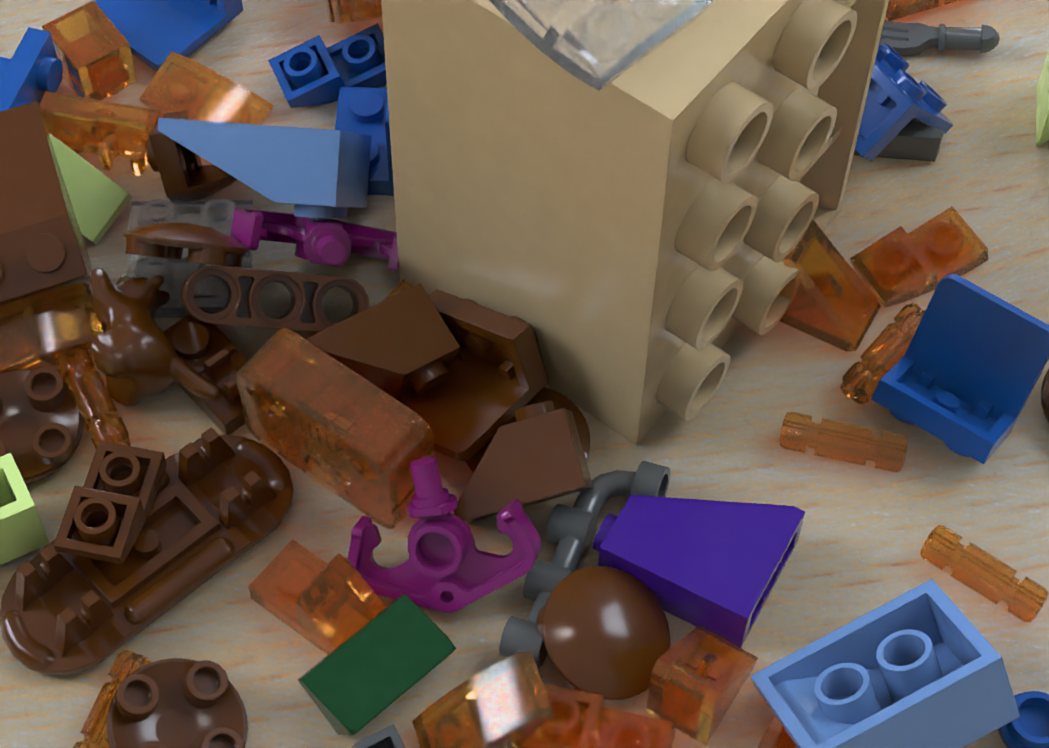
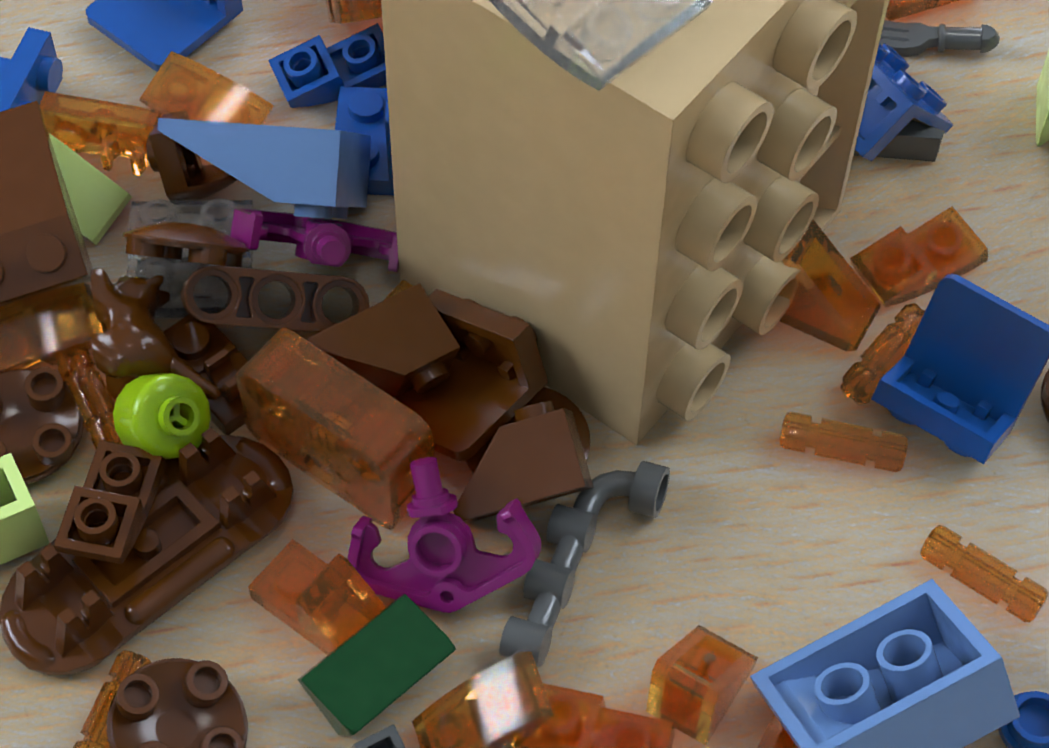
clear orange brick [42,0,137,107] -> none
reddish brown dish [537,566,670,703] -> none
dark purple slope [593,495,805,648] -> none
none -> lime head [113,373,211,459]

